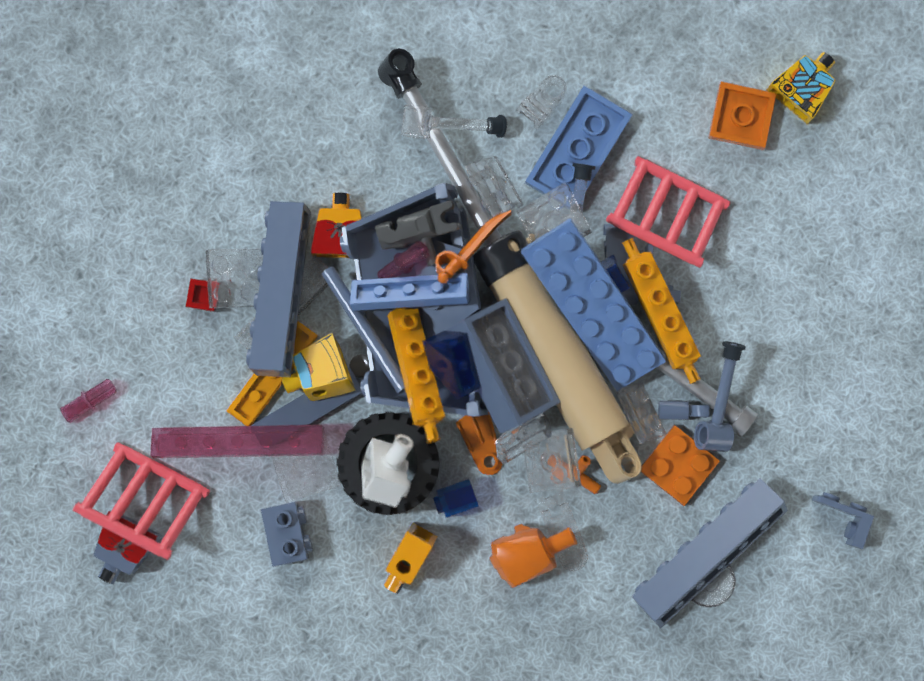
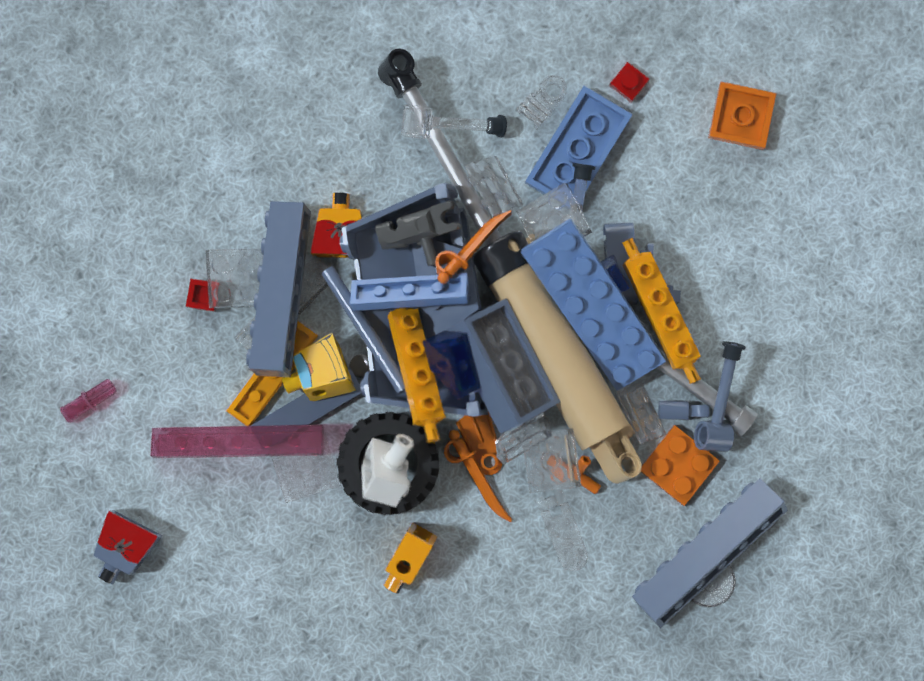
coral bar [73,442,210,560] -> none
sand blue brick [260,502,313,567] -> none
clear pink axle [377,241,429,279] -> none
clear blue brick [433,479,479,518] -> none
orange piece [490,524,577,588] -> none
coral bar [606,156,730,268] -> none
torso [766,52,836,124] -> none
sand blue bracket [812,492,874,549] -> none
none -> orange sword [444,430,512,522]
none -> red plate [609,62,649,102]

